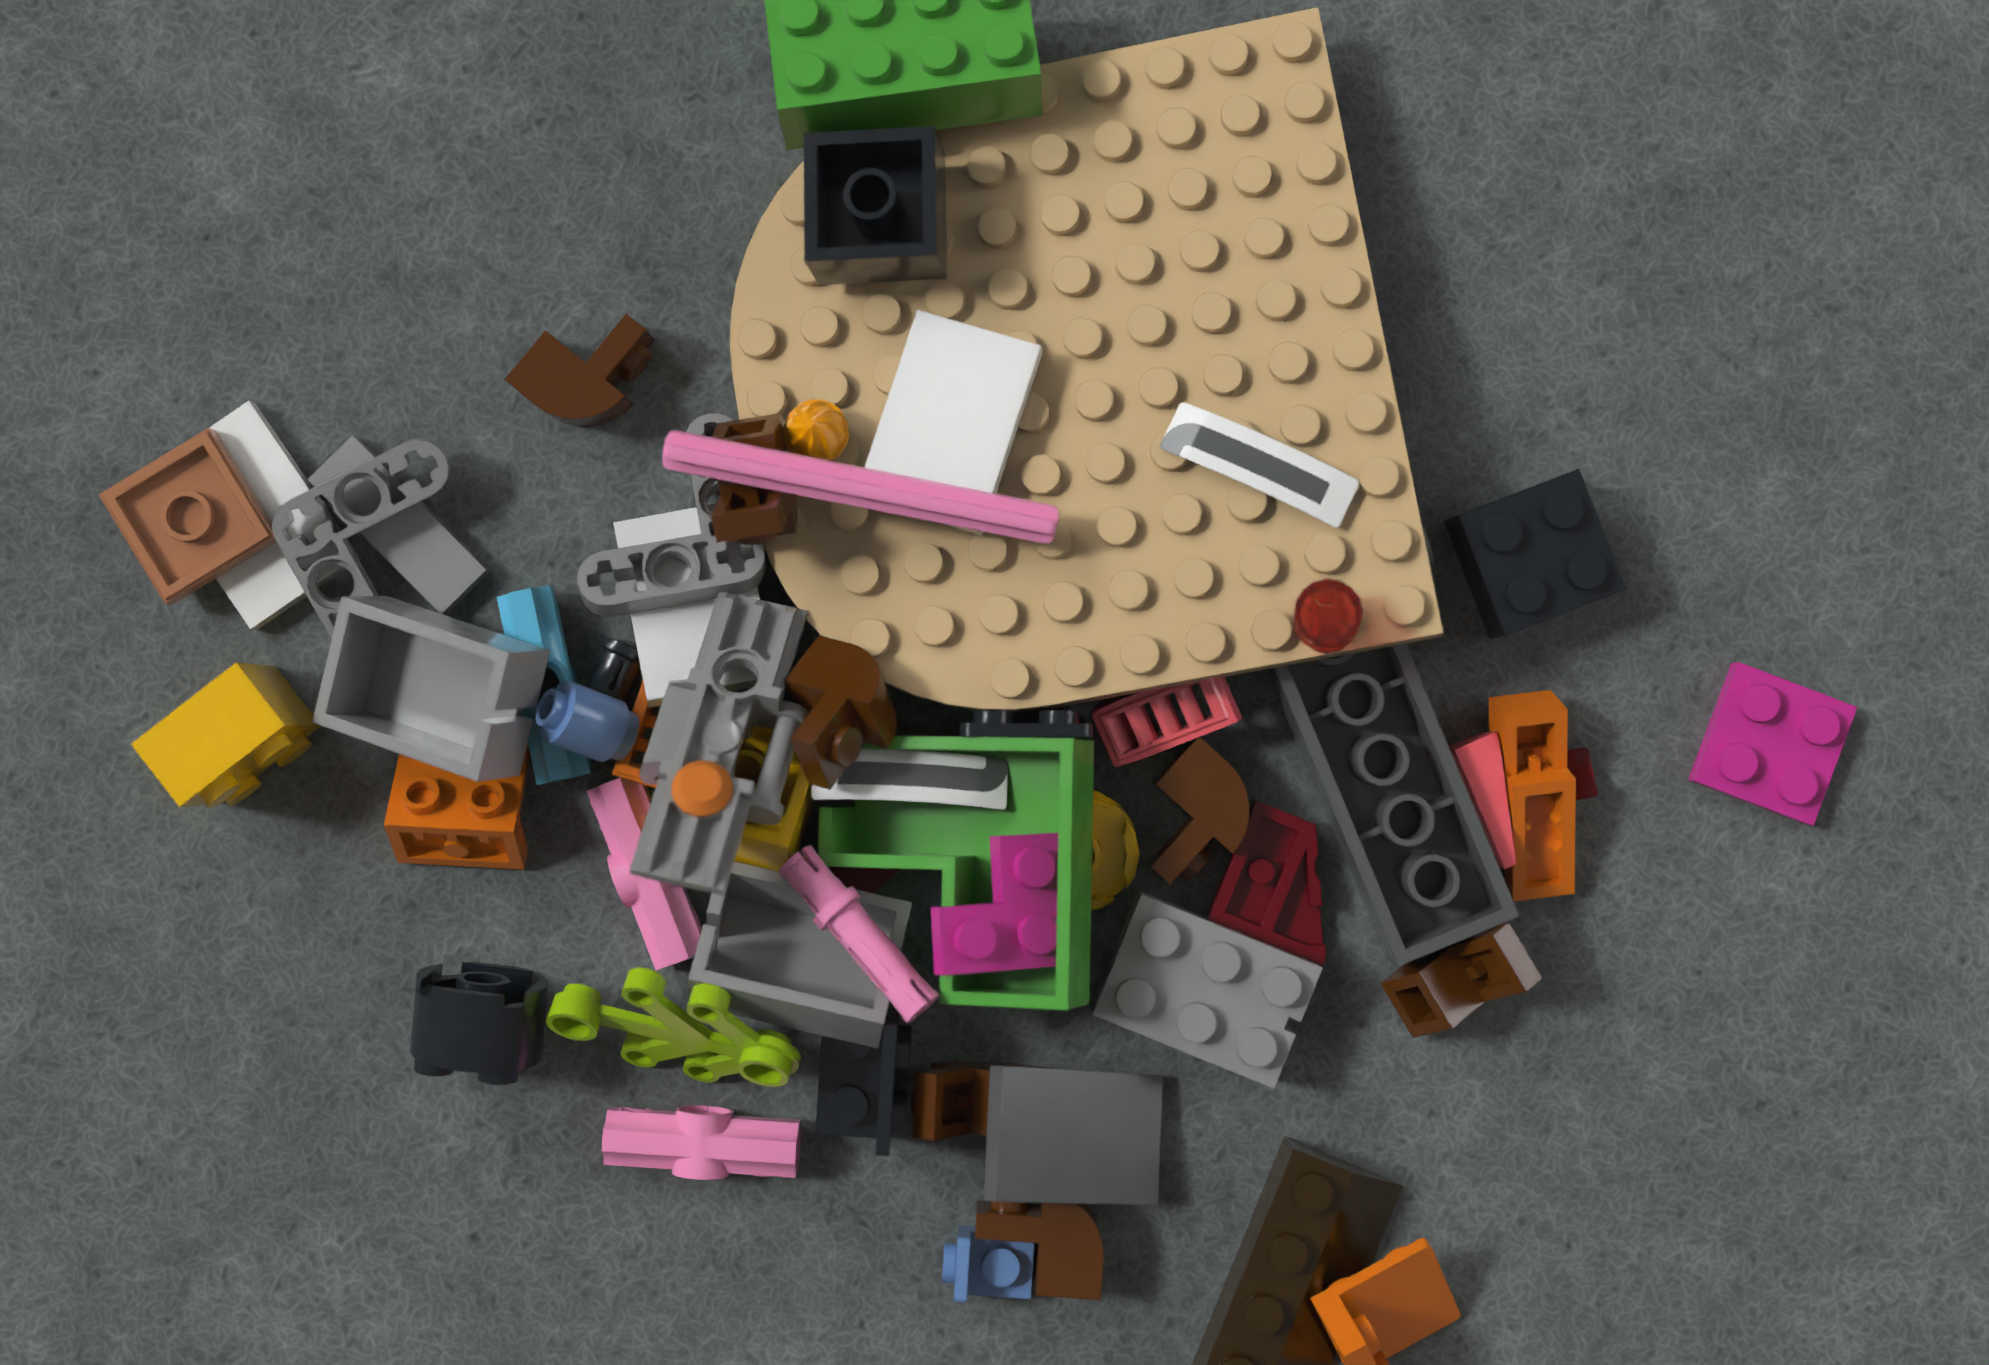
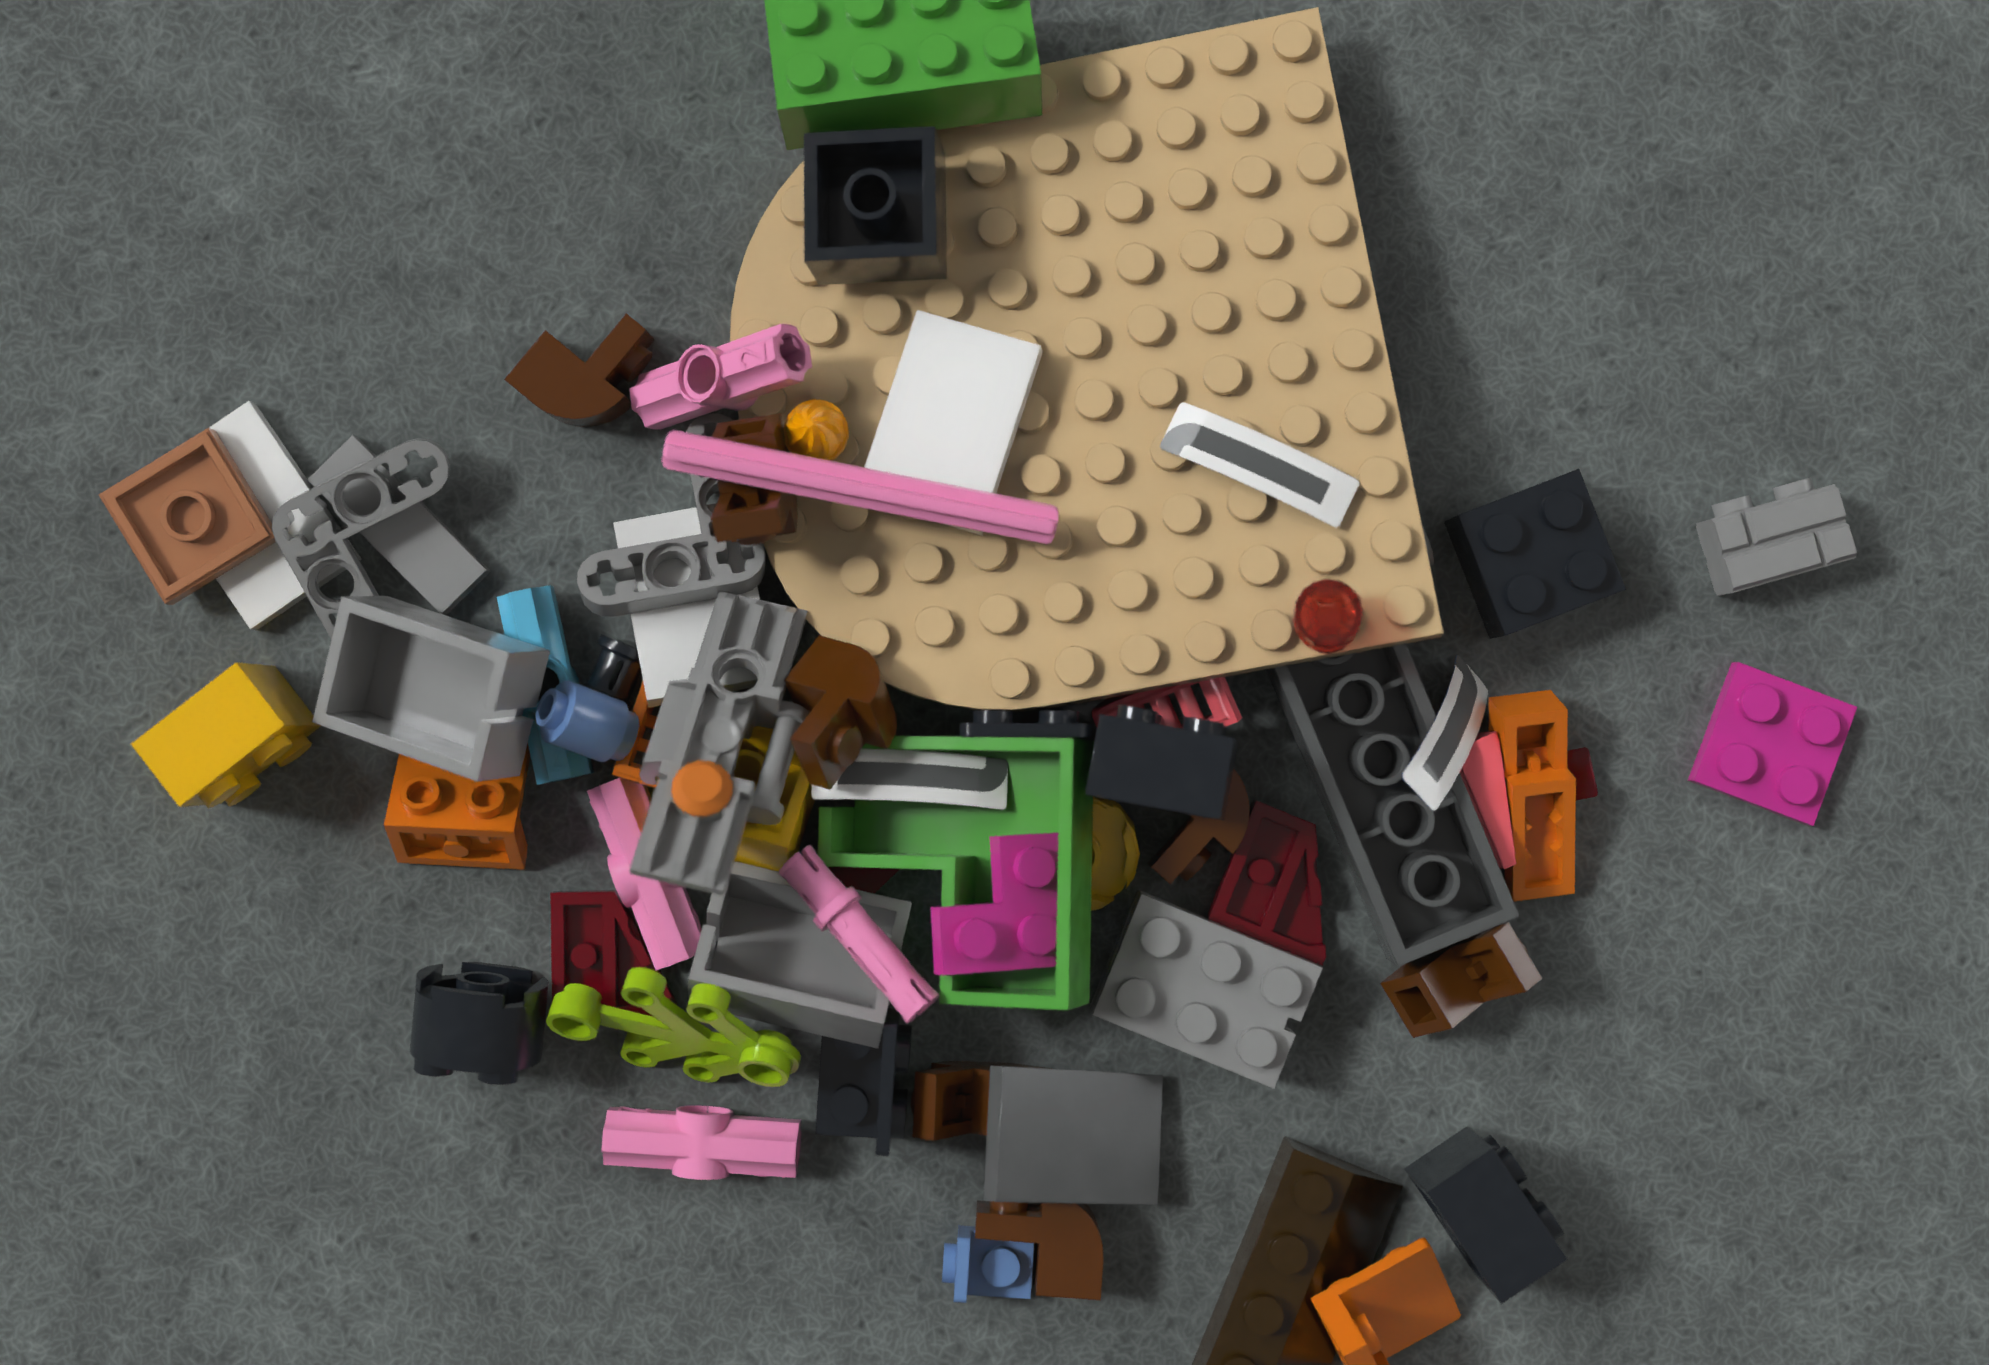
none -> dark red wing [550,890,679,1017]
none -> bright pink piece [629,323,812,430]
none -> black brick [1085,705,1238,821]
none -> white sticker [1402,655,1488,811]
none -> black brick [1404,1127,1568,1304]
none -> light grey brick [1696,477,1857,596]

